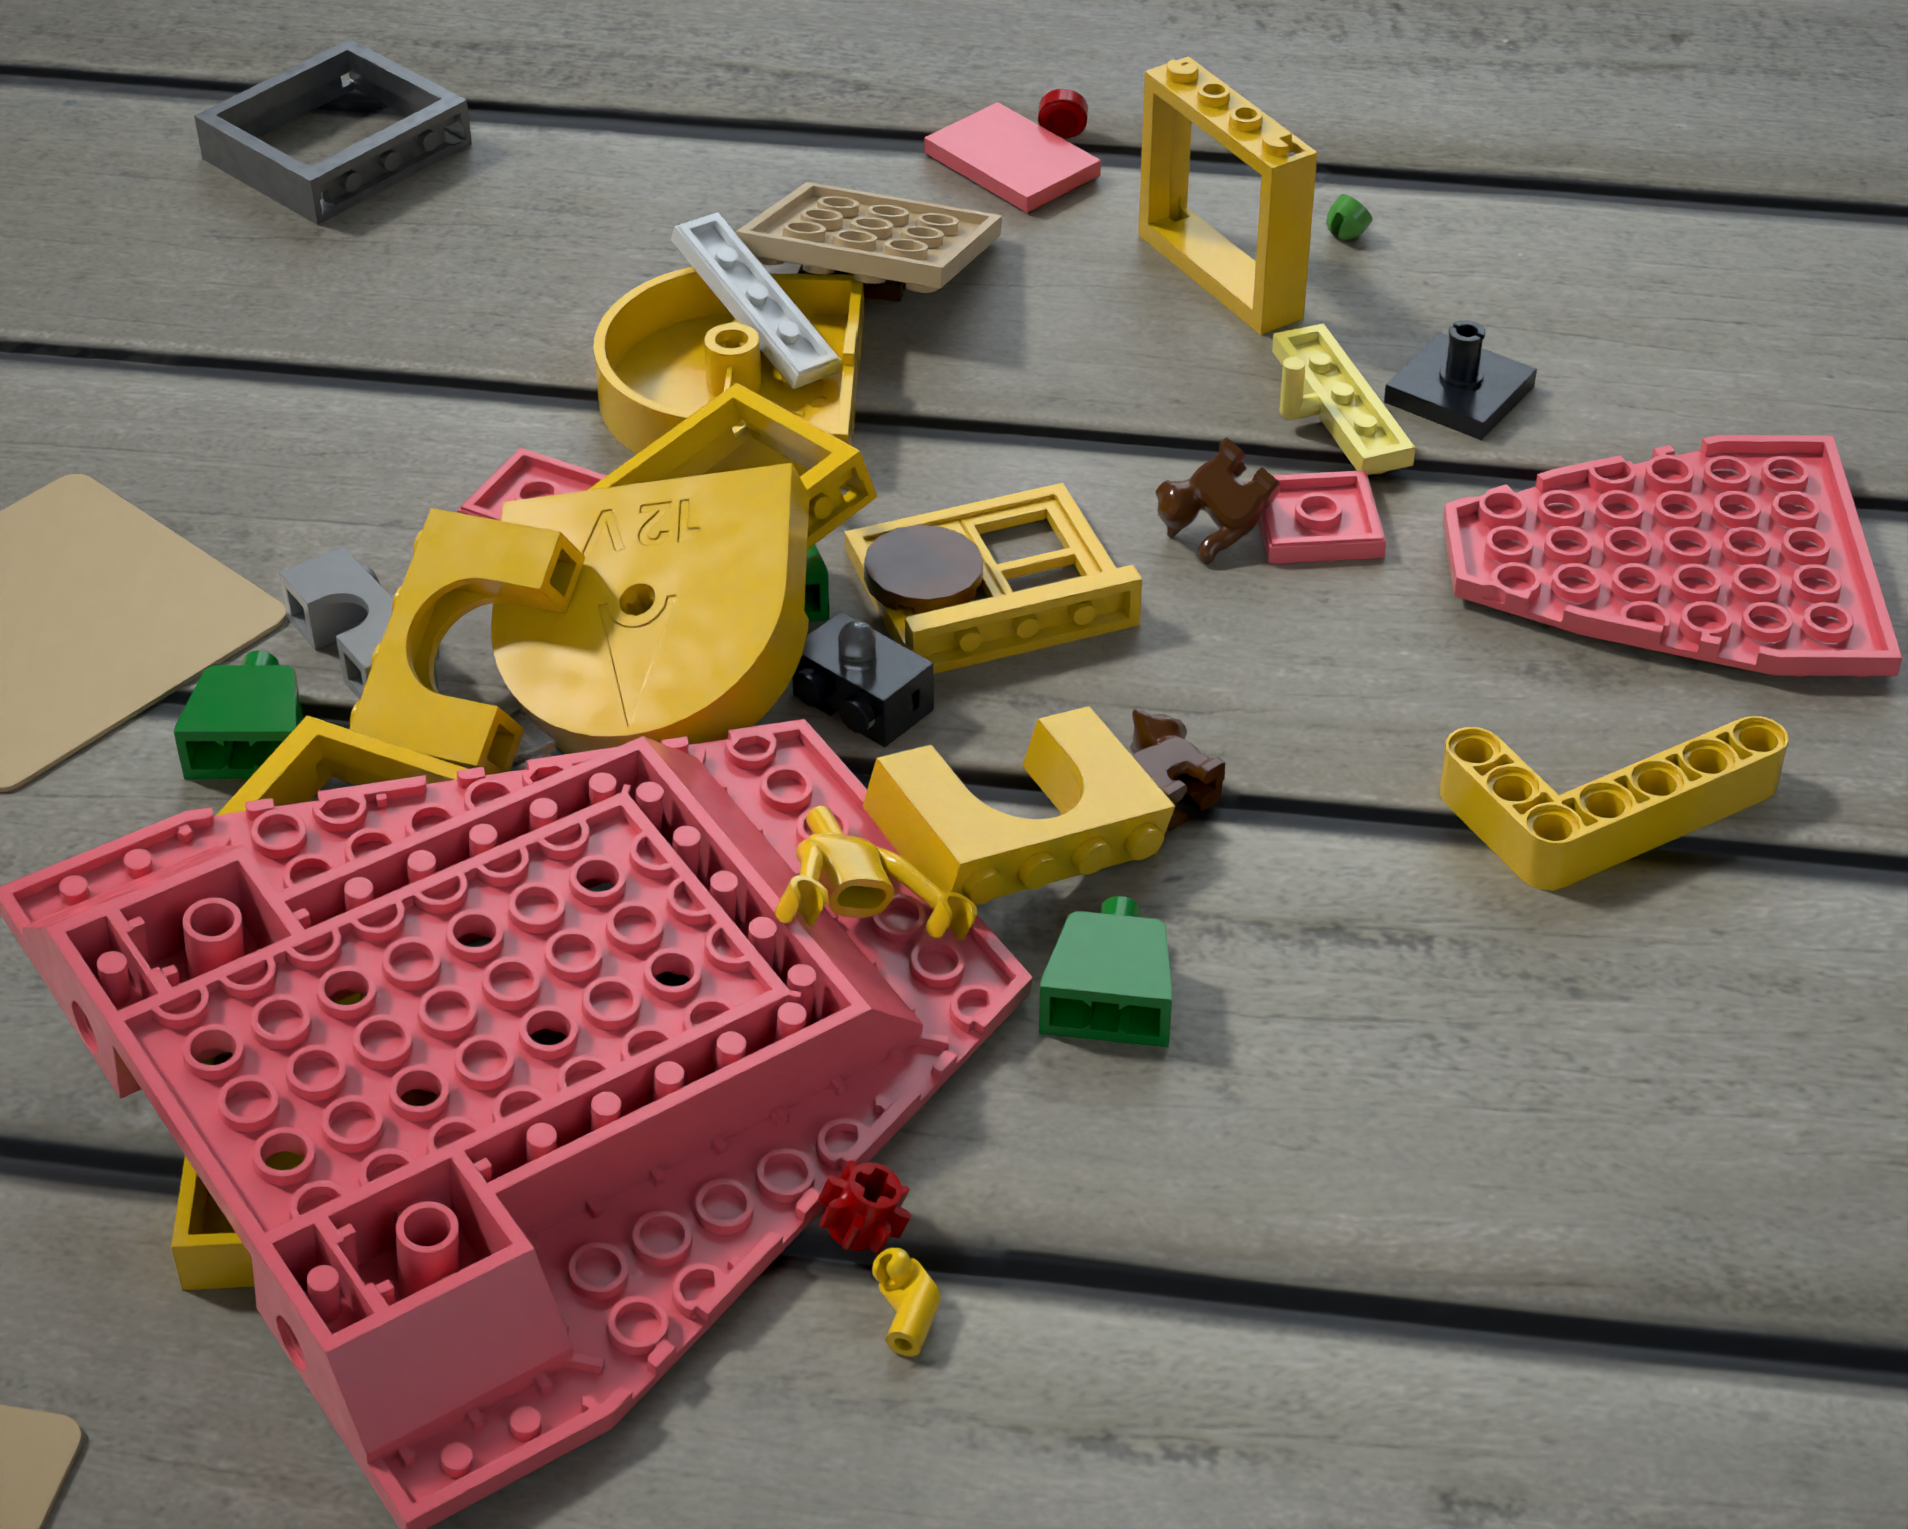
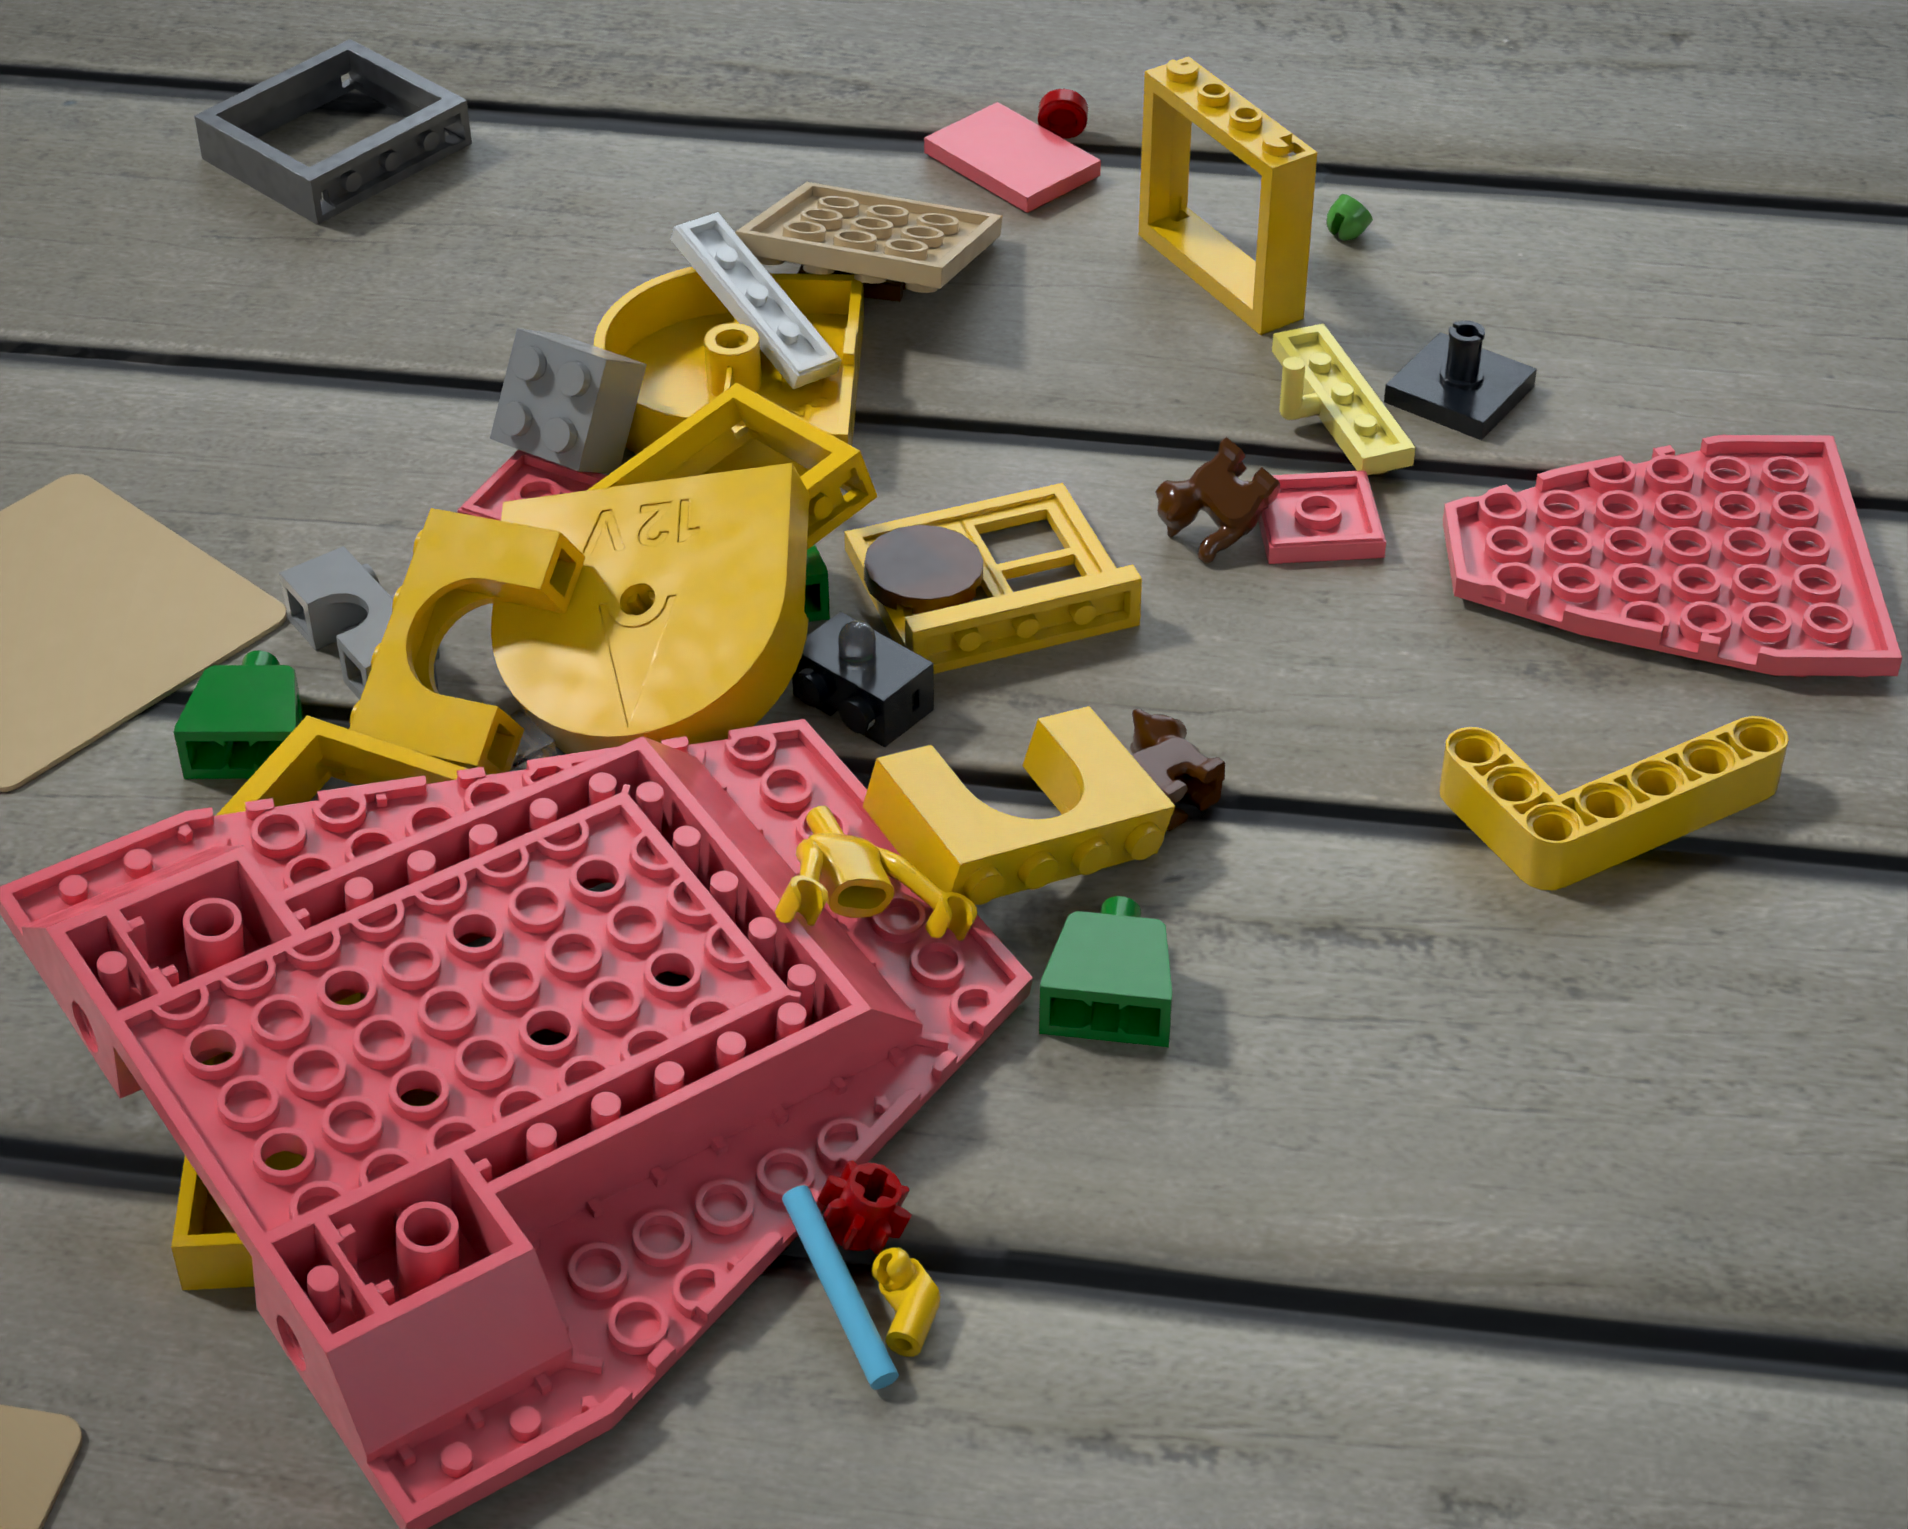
none -> light grey brick [490,328,647,474]
none -> medium azure bar [782,1185,899,1390]

